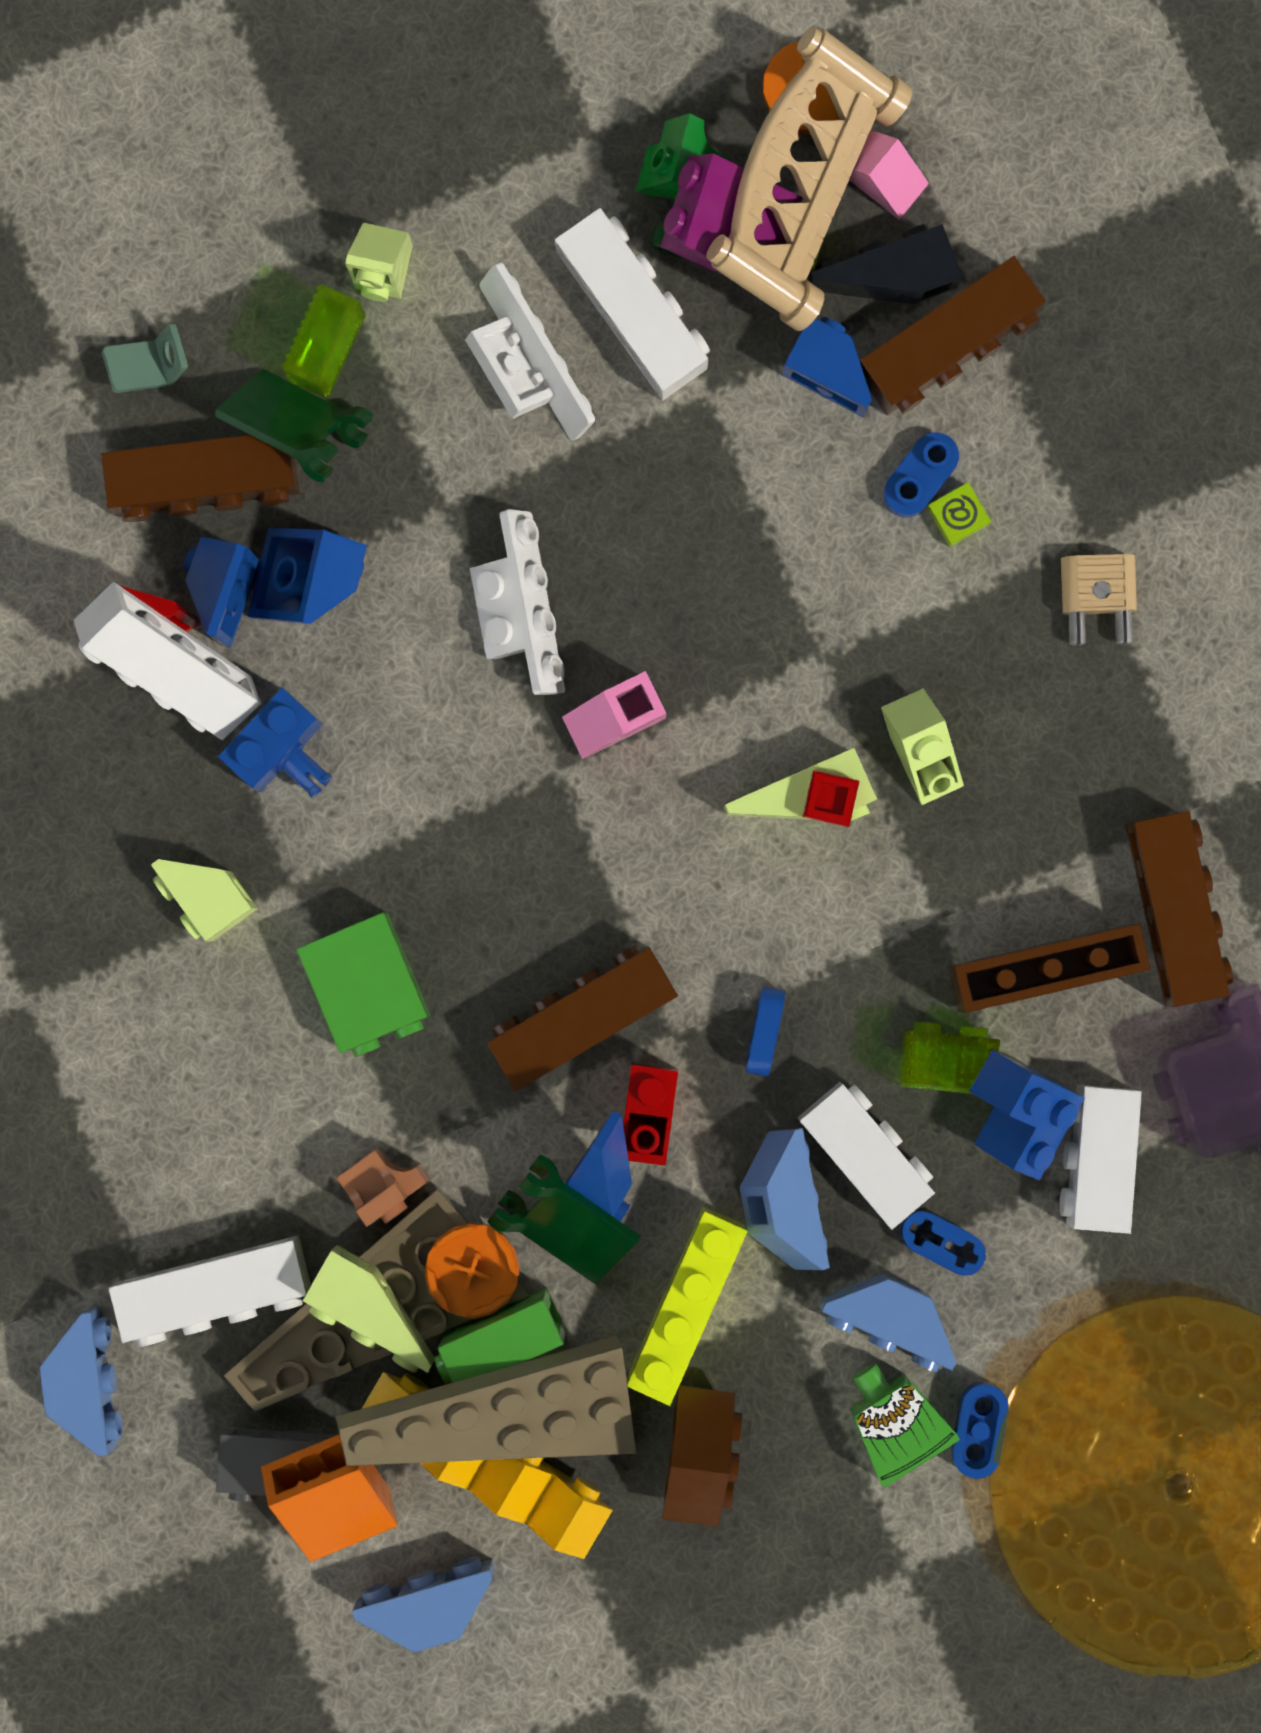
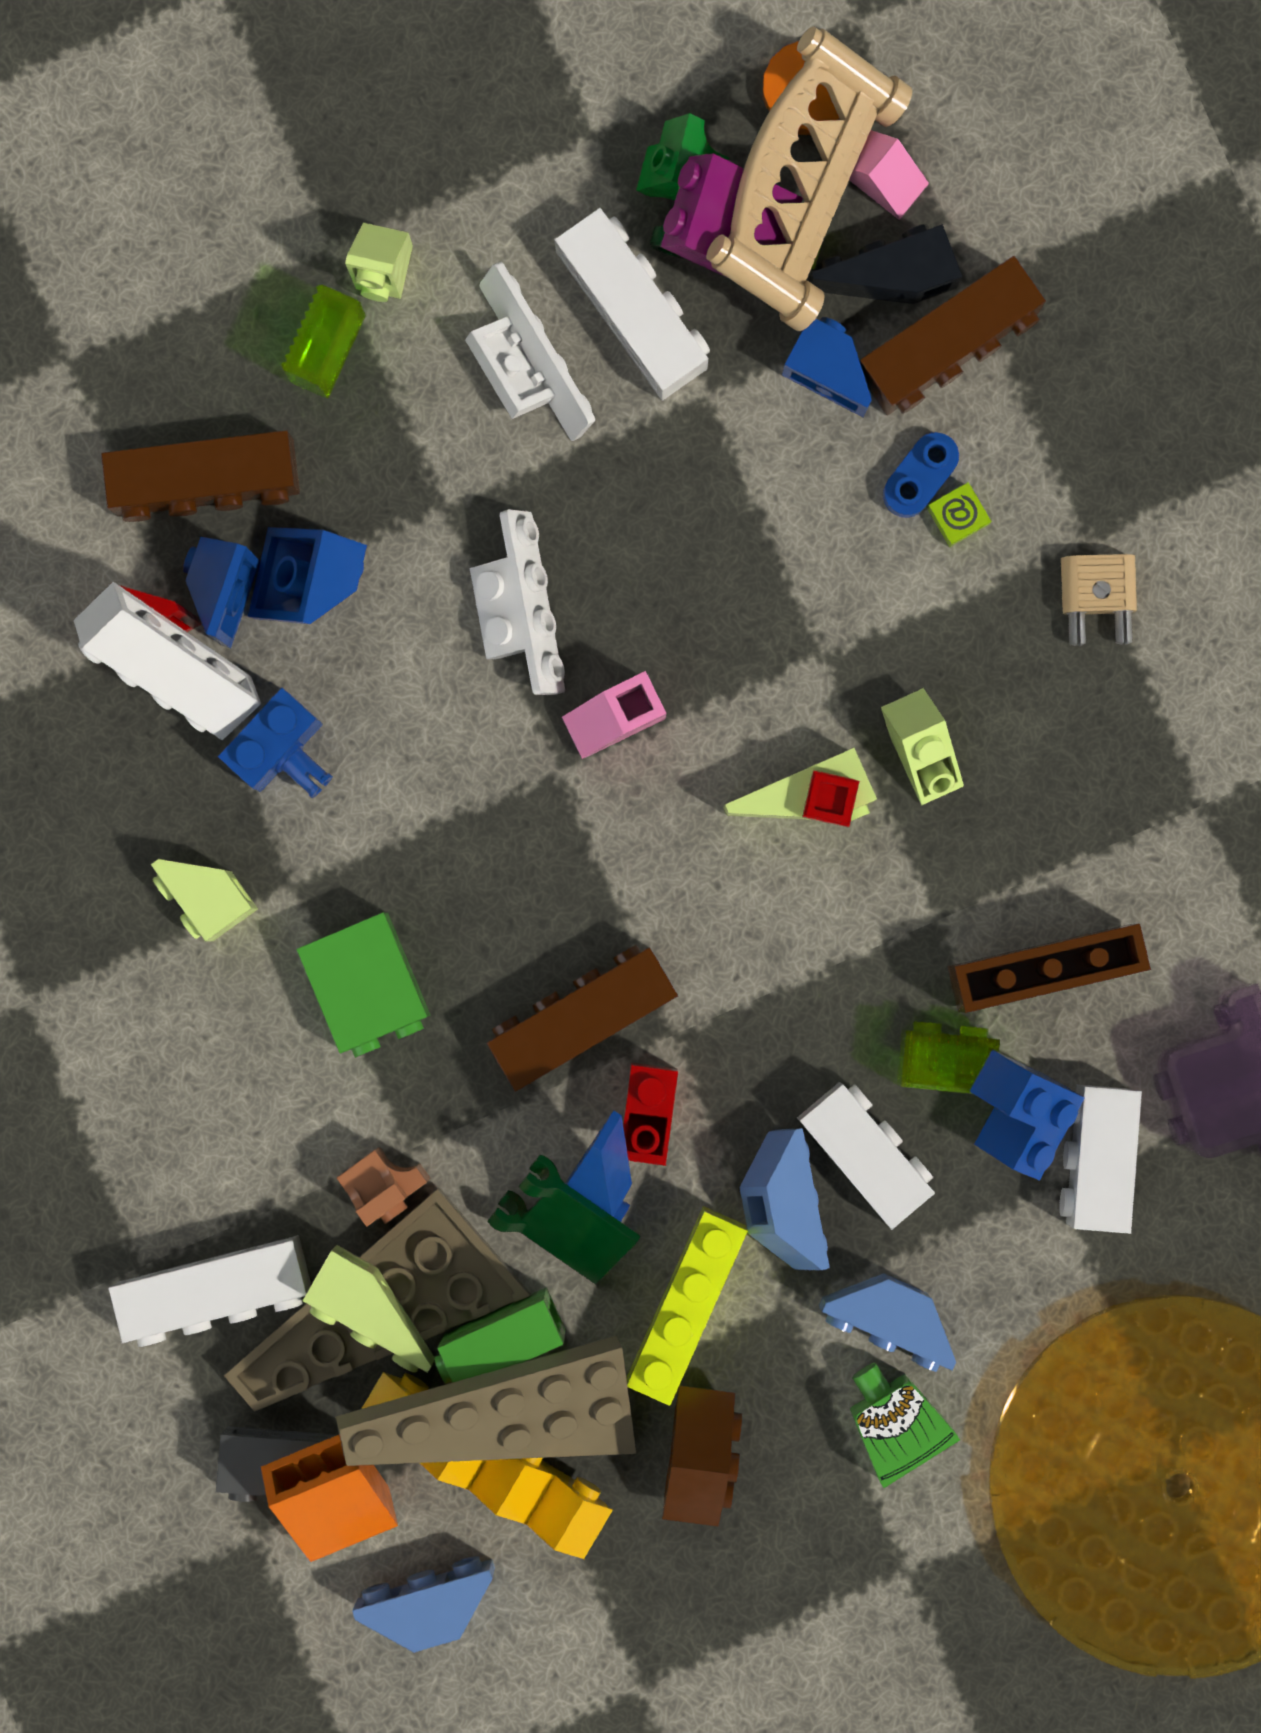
medium blue slope [40,1306,123,1456] -> none
sand green bracket [102,324,188,393] -> none
dark green flag [215,369,373,483] -> none
orange tile [425,1222,520,1319] -> none
blue beam [745,985,786,1077] -> none
blue beam [900,1209,986,1276] -> none
blue plate [951,1381,1009,1479] -> none
reddish brown brick [1125,811,1233,1007] -> none

